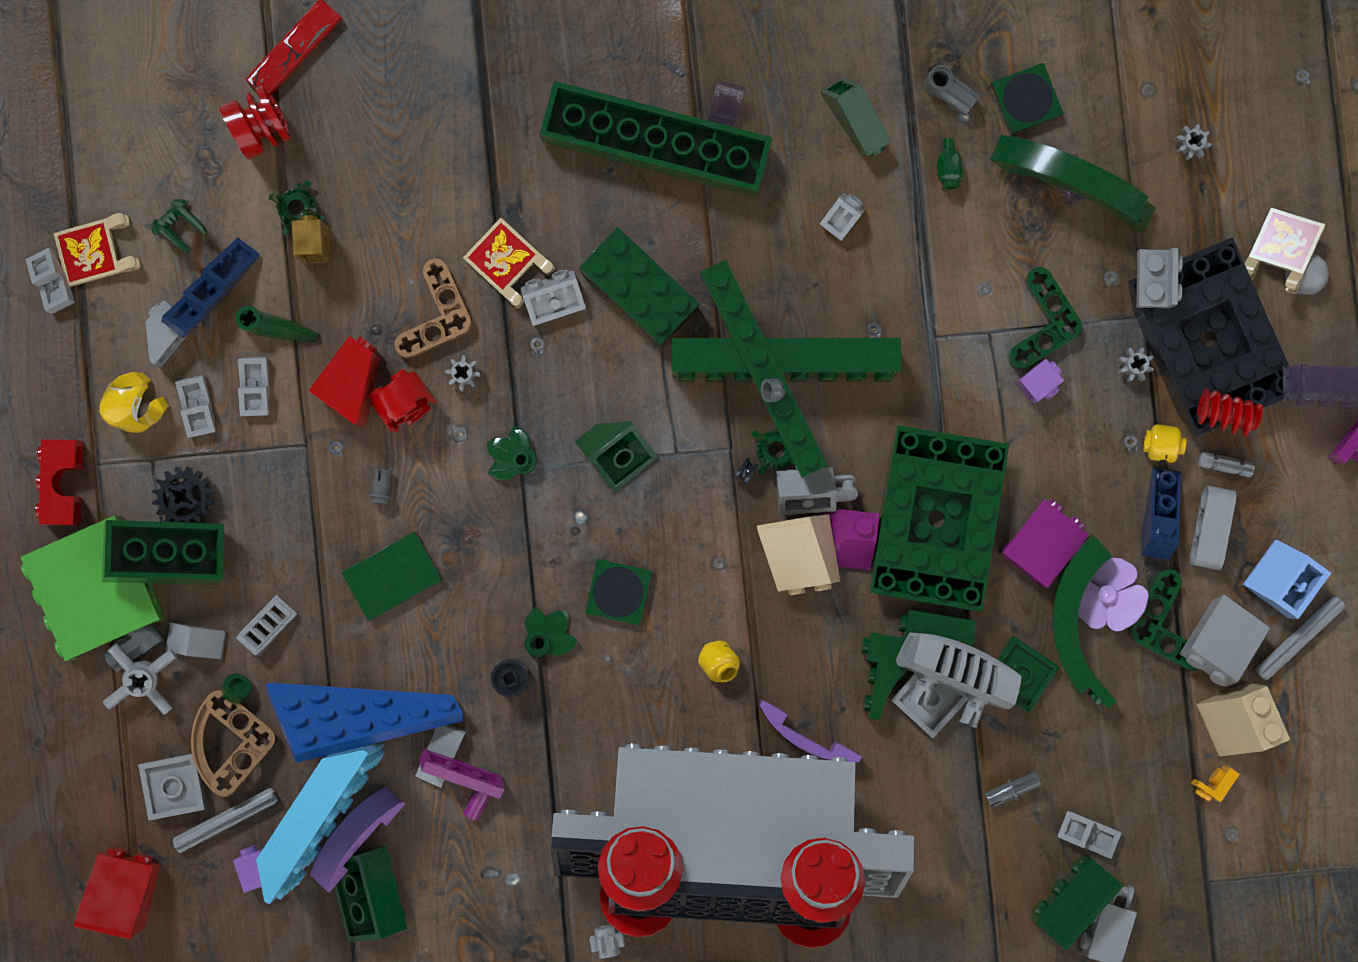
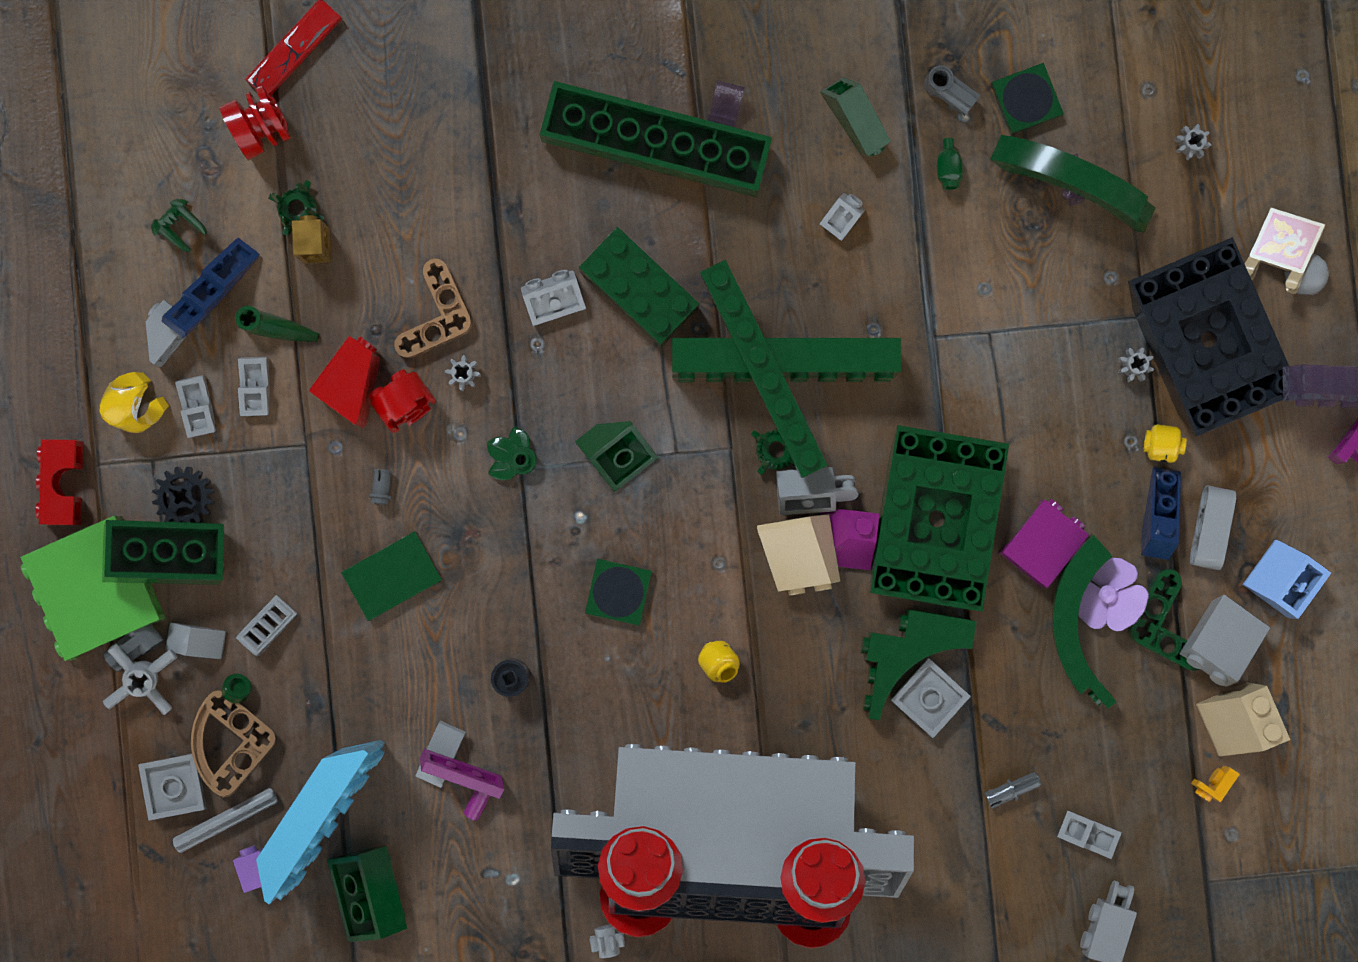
light grey slope [25,248,75,314] -> none
flag [54,213,141,287] -> none
red slope [73,847,161,939] -> none
blue wing [266,683,463,763] -> none
medium lavender slope [310,787,405,892] -> none
flag [463,218,555,309] -> none
dark green plate [524,607,577,658] -> none
black bush [733,457,759,486] -> none
medium lavender slope [759,699,862,762] -> none
dark grey hinge [761,378,786,402] -> none
light grey piece [896,632,1021,728] -> none
dark green tile [996,635,1060,714] -> none
dark green beam [1008,267,1082,370] -> none
medium lavender brick [1015,359,1064,404] -> none
dark green slope [1030,855,1124,951] -> none
light grey bracket [1137,248,1183,308] -> none
red piece [1197,388,1263,437] -> none
light grey axle [1198,452,1255,477] -> none
light grey axle [1255,596,1345,680] -> none

